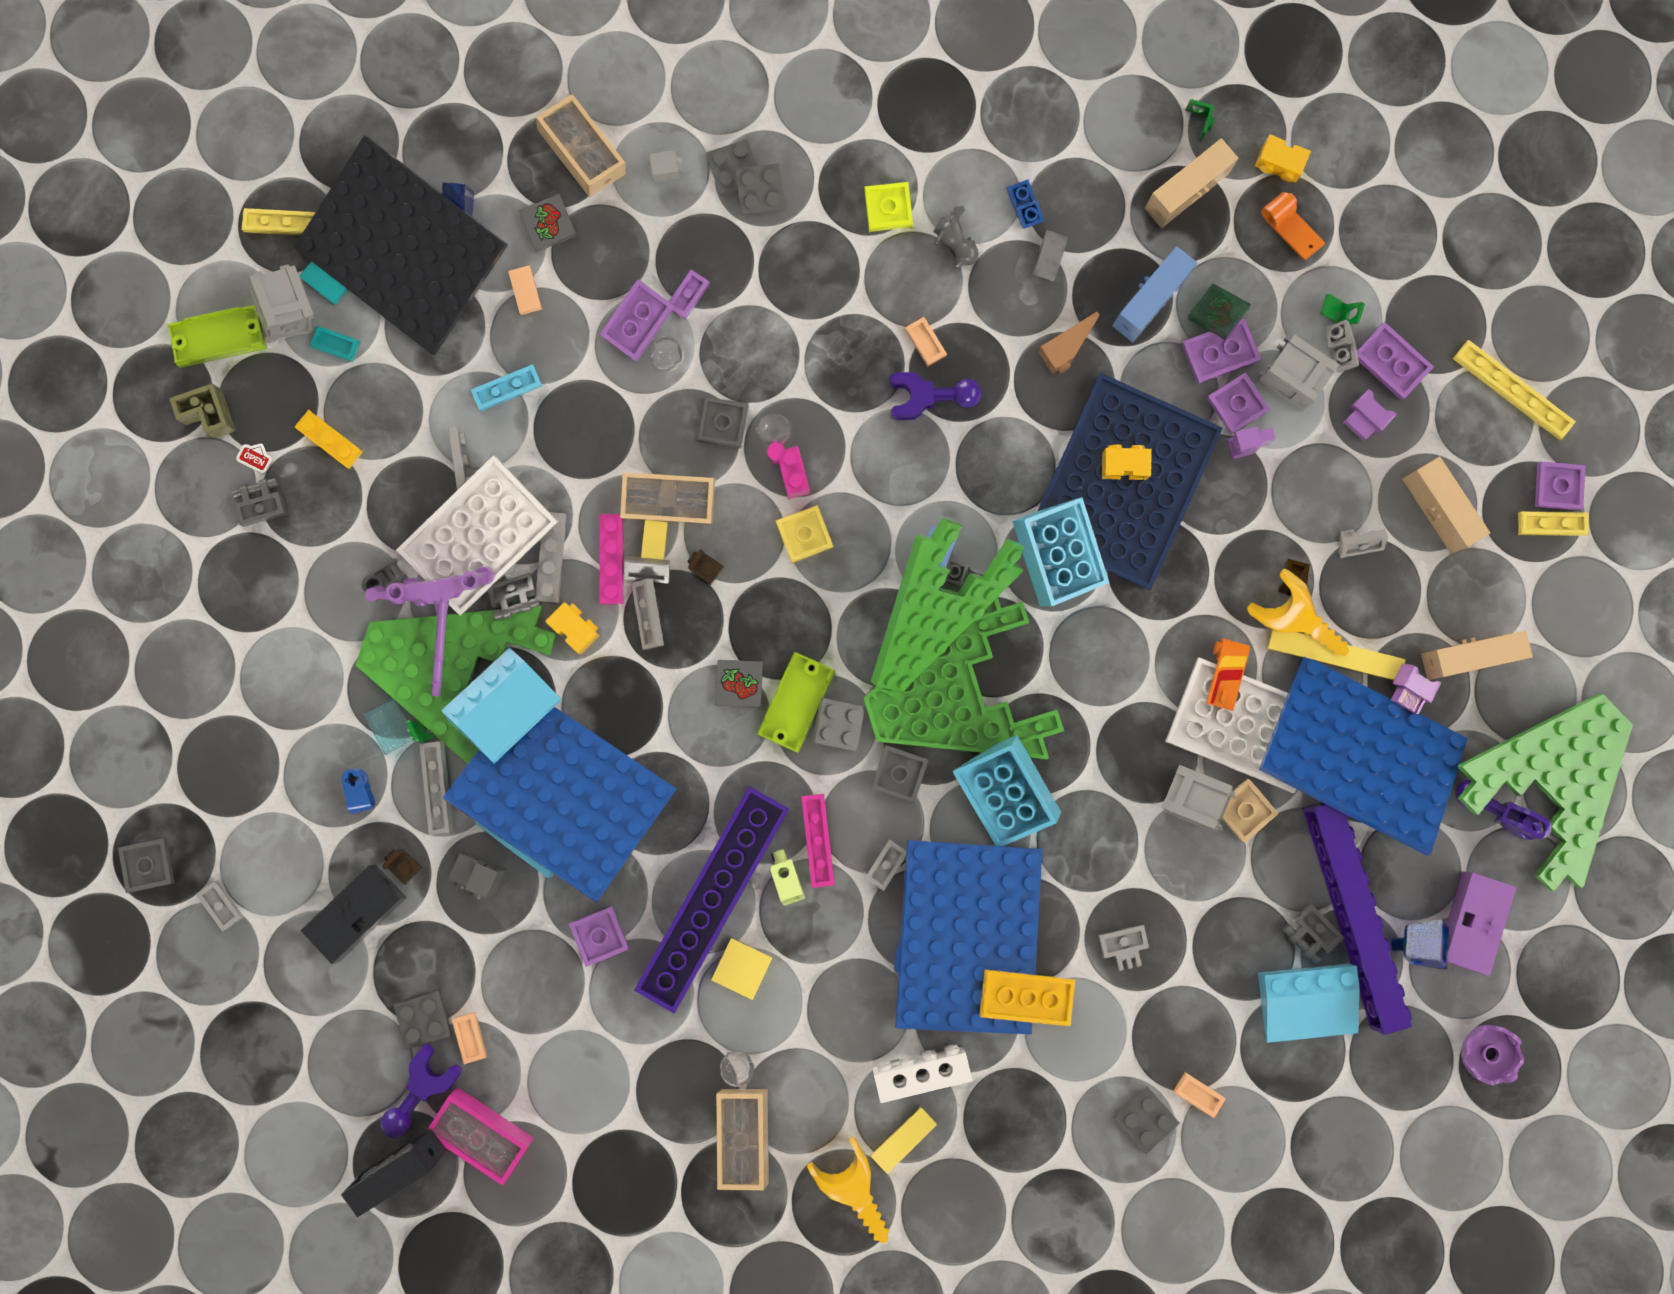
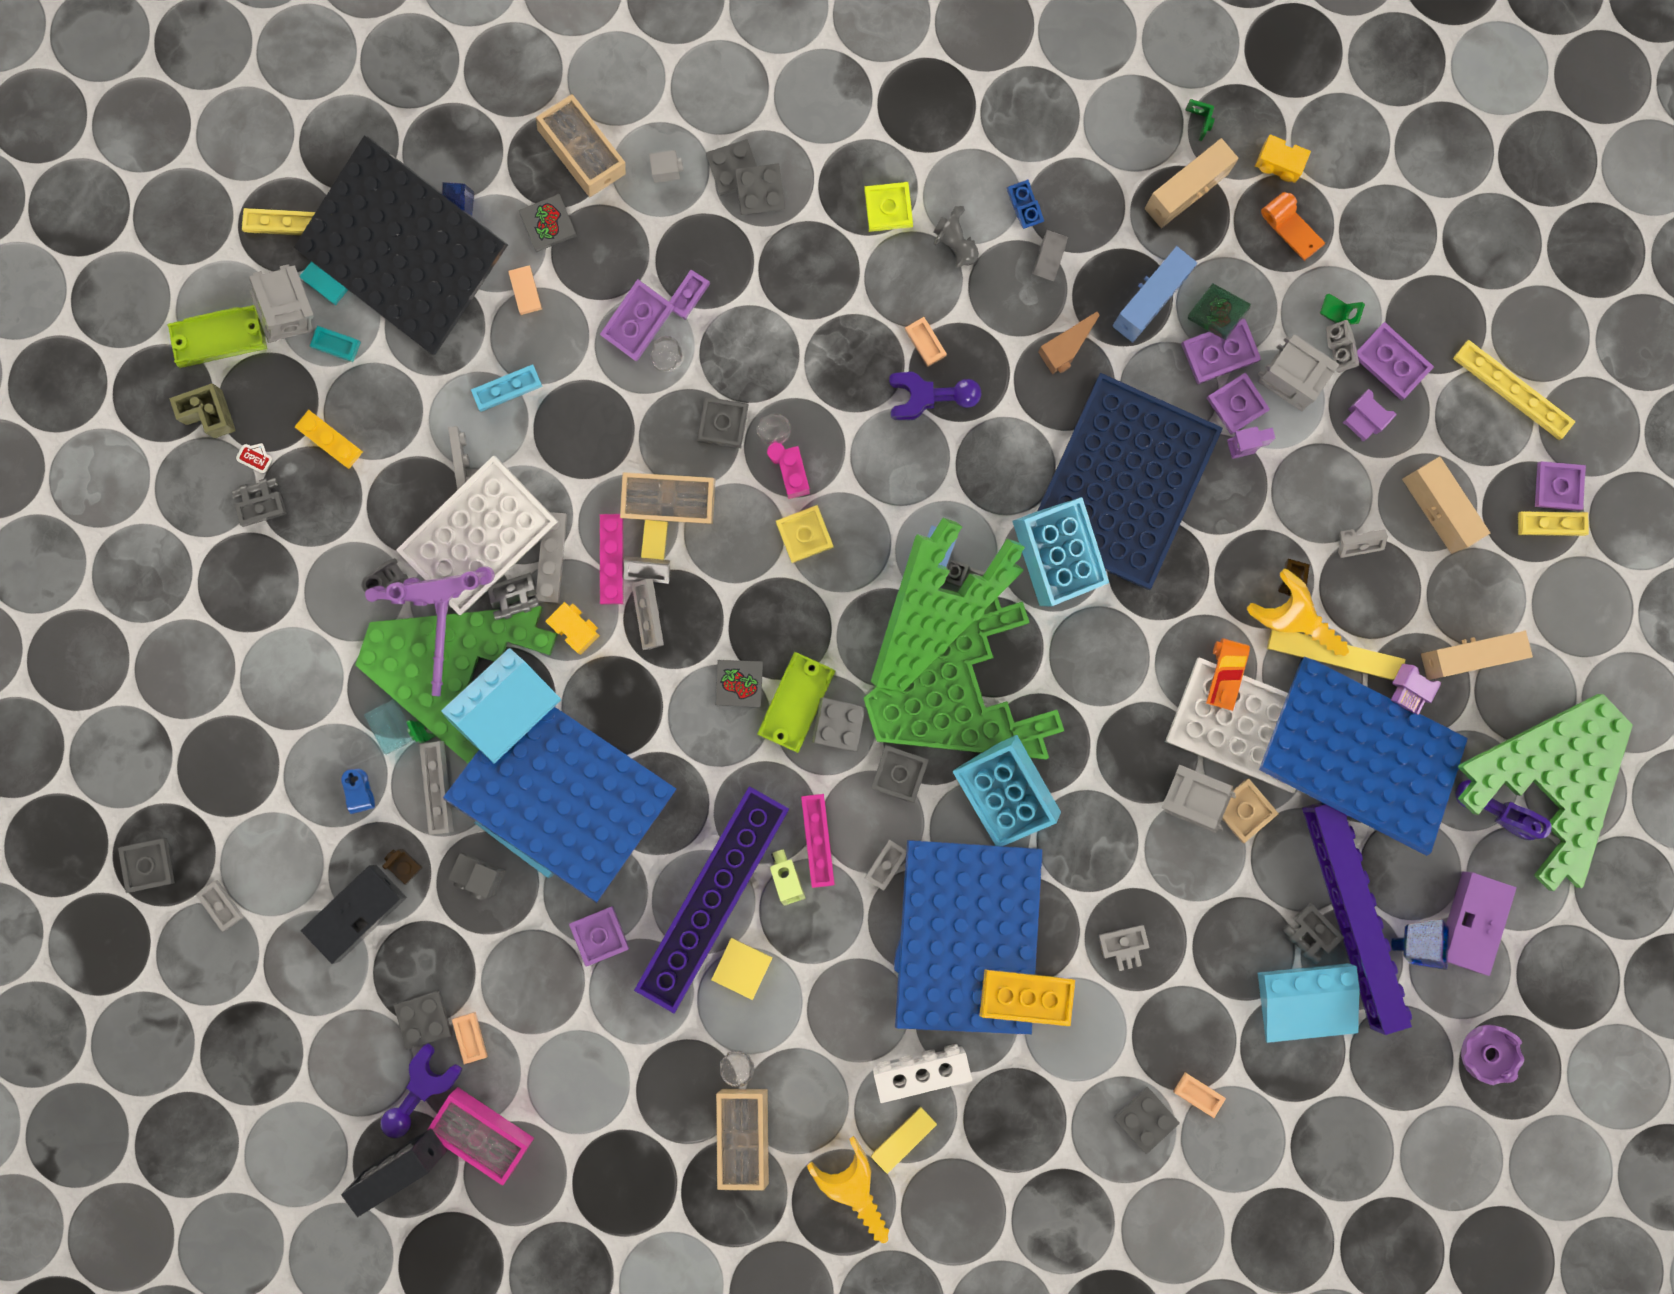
dark brown bracket [687,549,724,585] -> none
yellow brick [1102,445,1151,480] -> none

